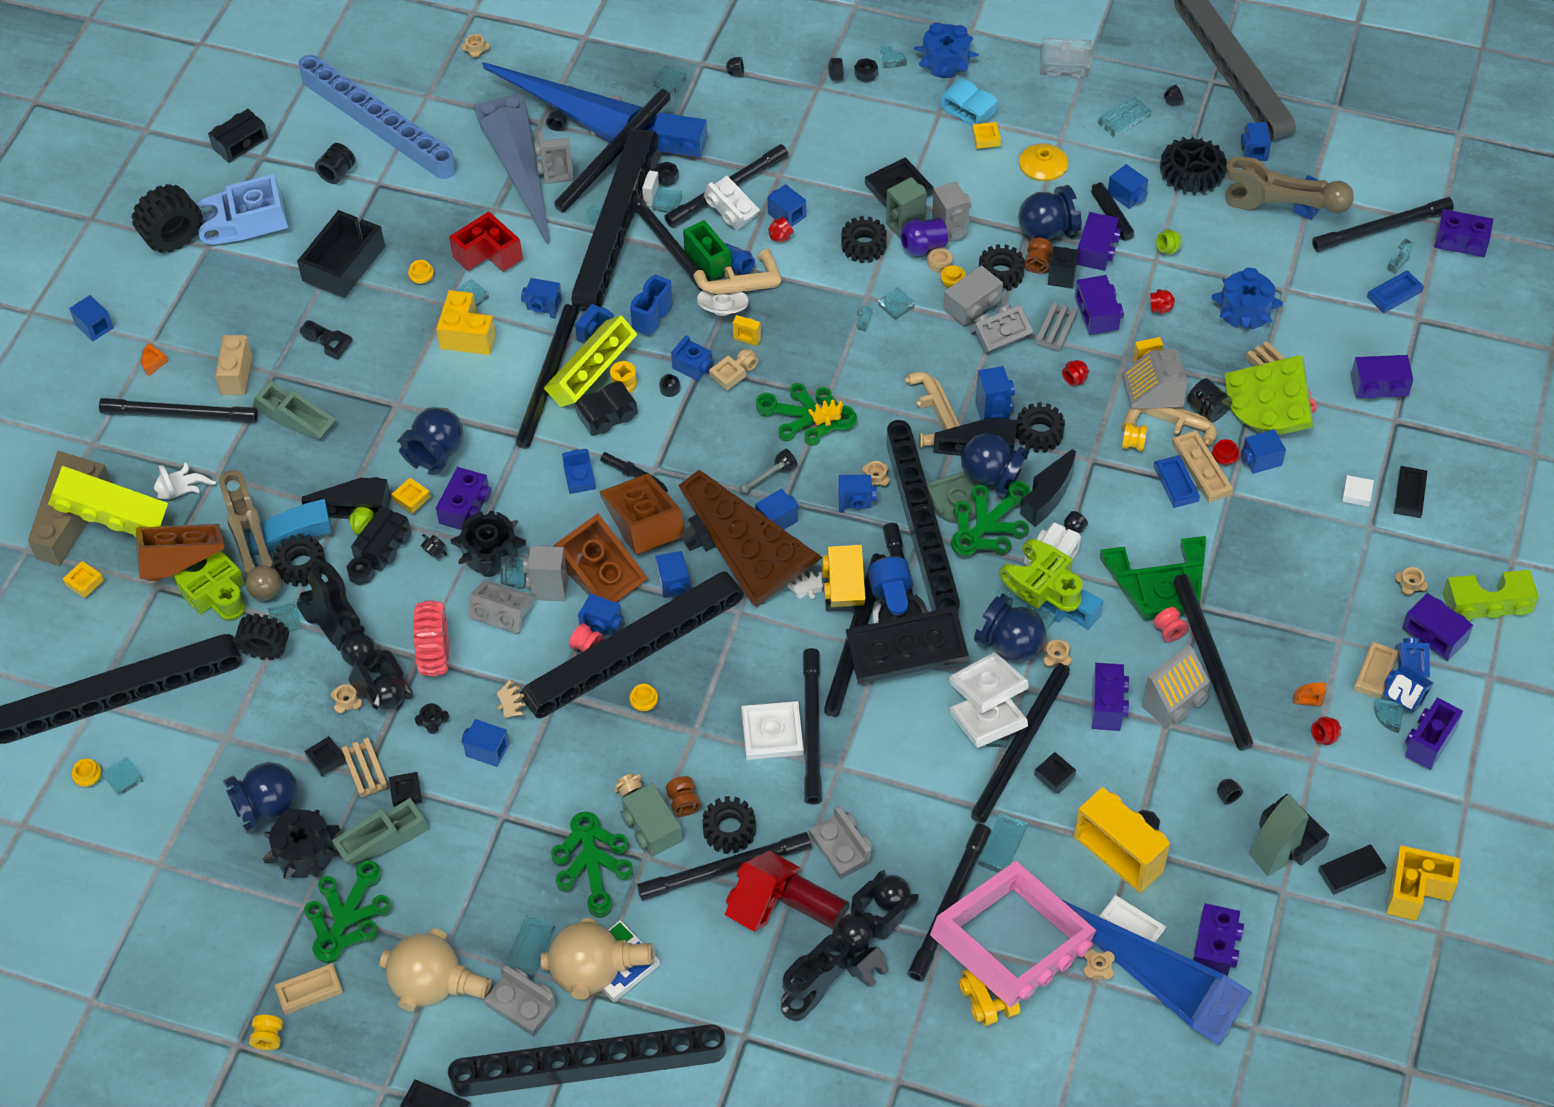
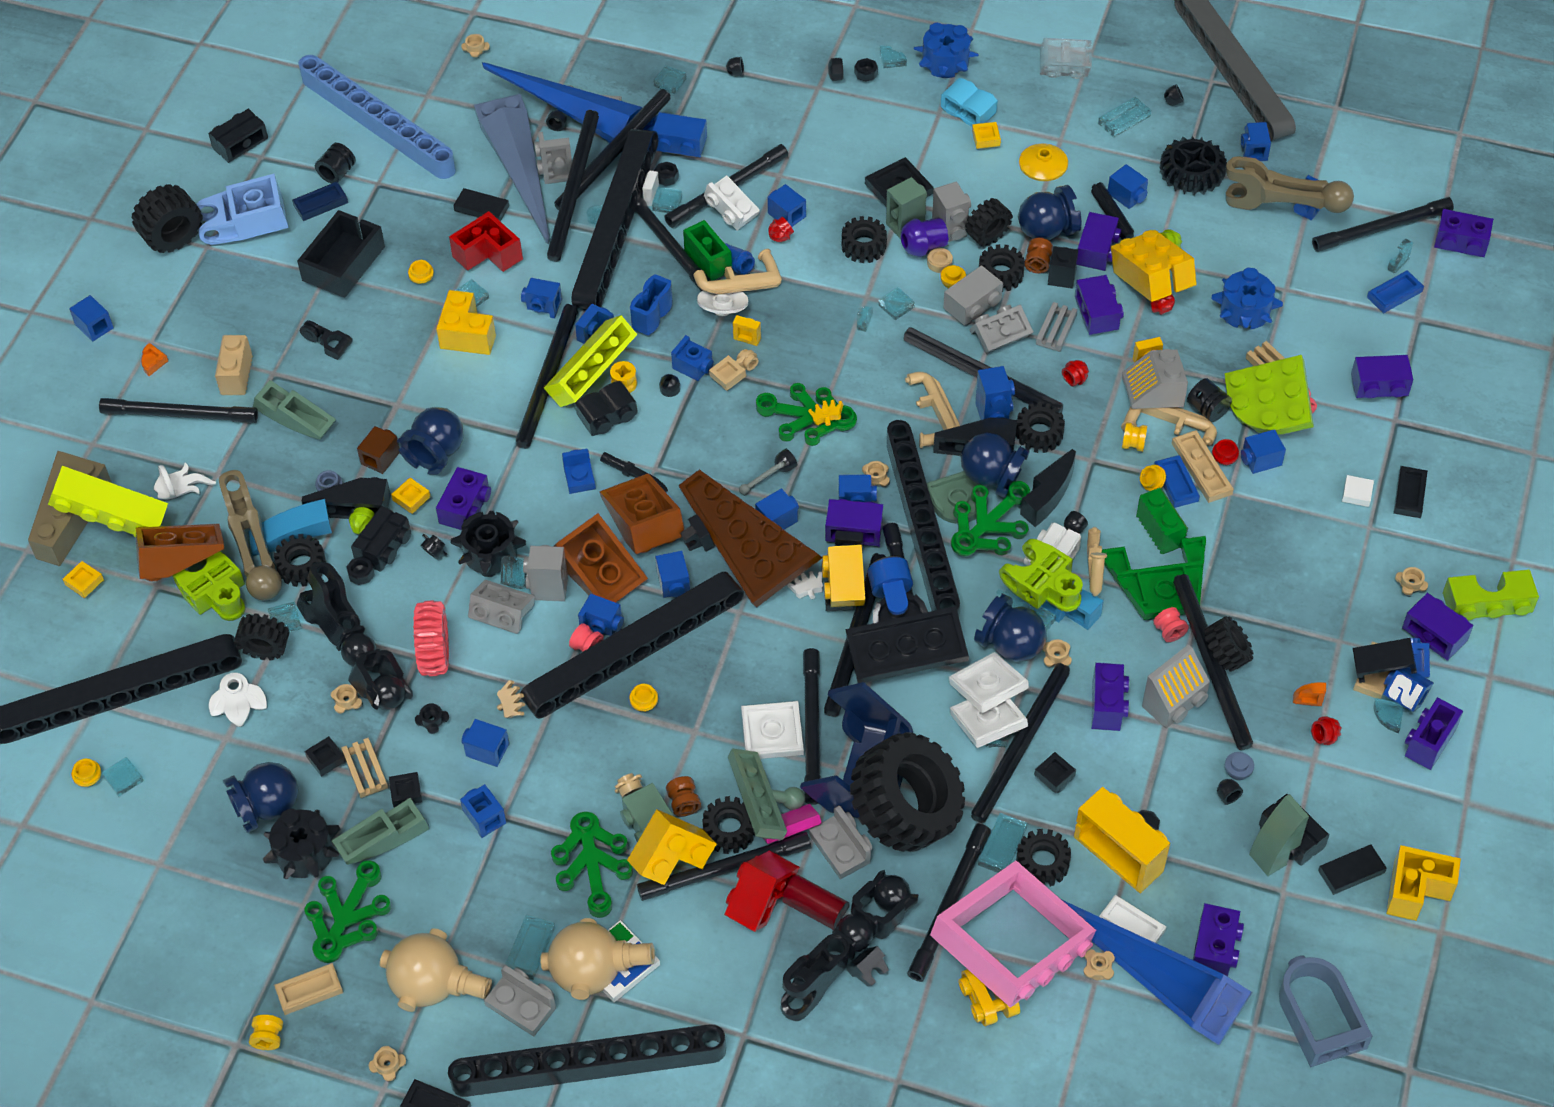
none -> white plate [209,673,267,727]
none -> dark blue tile [292,182,348,221]
none -> sand blue plate [315,470,343,491]
none -> reddish brown brick [357,426,400,474]
none -> tan plate [369,1046,406,1081]
none -> black tile [453,188,509,221]
none -> blue brick [460,784,506,838]
none -> black axle [547,110,599,262]
none -> yellow brick [627,809,717,885]
none -> sand green plate [728,748,805,840]
none -> dark pink tile [763,804,821,844]
none -> dark blue windscreen [800,682,913,818]
none -> dark purple brick [825,499,883,547]
none -> black plate [835,530,863,553]
none -> black tyre [850,732,965,852]
none -> black axle [904,327,1063,414]
none -> black tyre [965,198,1013,247]
none -> black tyre [1016,829,1071,887]
none -> tan piece [1087,527,1107,596]
none -> yellow piece [1111,230,1197,302]
none -> green brick [1136,488,1188,554]
none -> yellow plate [1140,465,1166,491]
none -> black tyre [1205,616,1254,672]
none -> sand blue plate [1225,752,1254,780]
none -> sand blue window [1279,955,1373,1068]
none -> black hinge [1353,638,1417,683]

